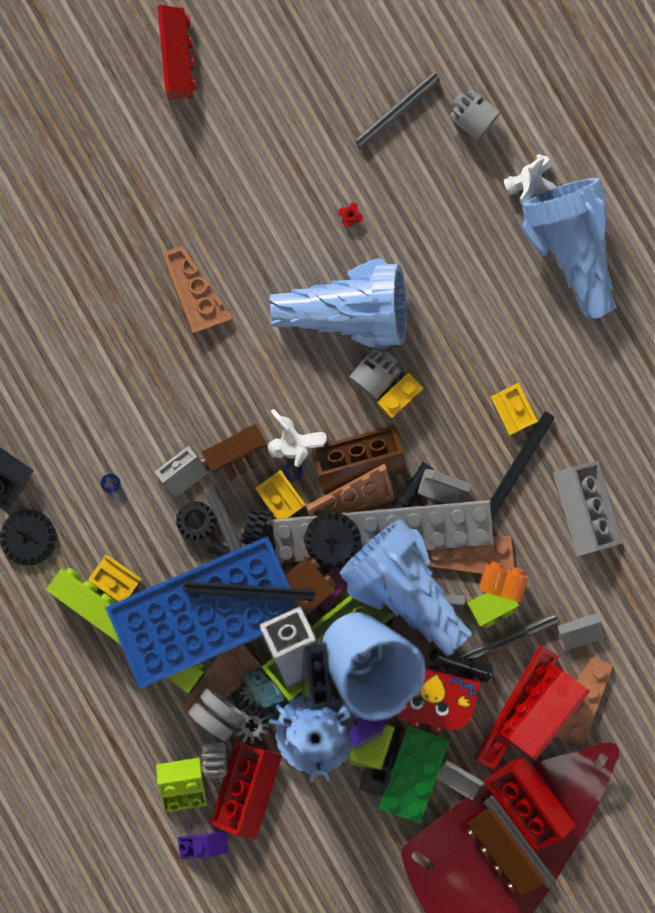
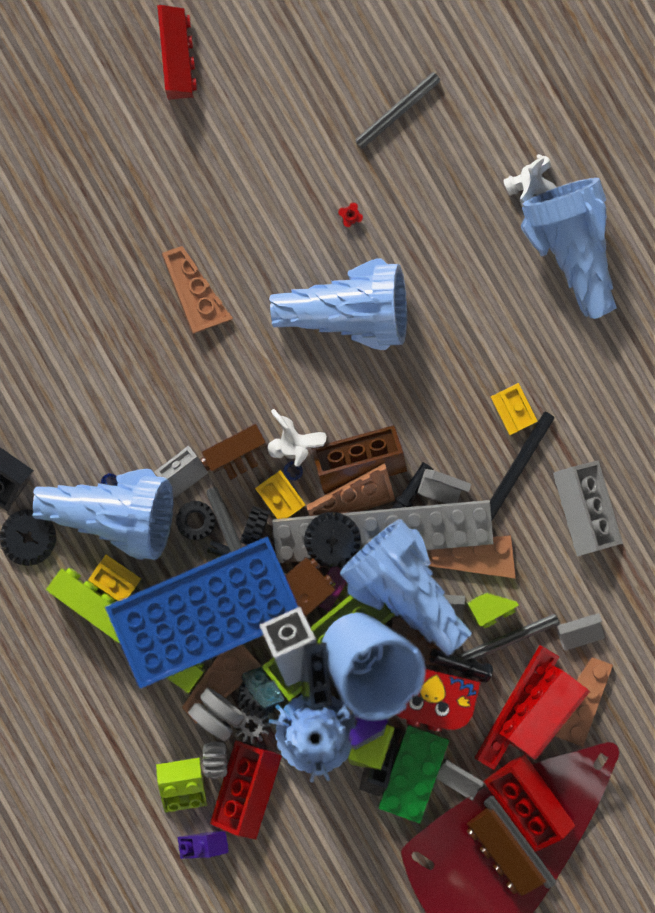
black axle [183,581,315,602] -> none
light grey gear [349,348,401,401] -> none
yellow brick [377,373,423,420] -> none
light grey gear [449,89,501,141] -> none
orange brick [478,561,528,603] -> none
none -> light blue cone [33,469,174,560]

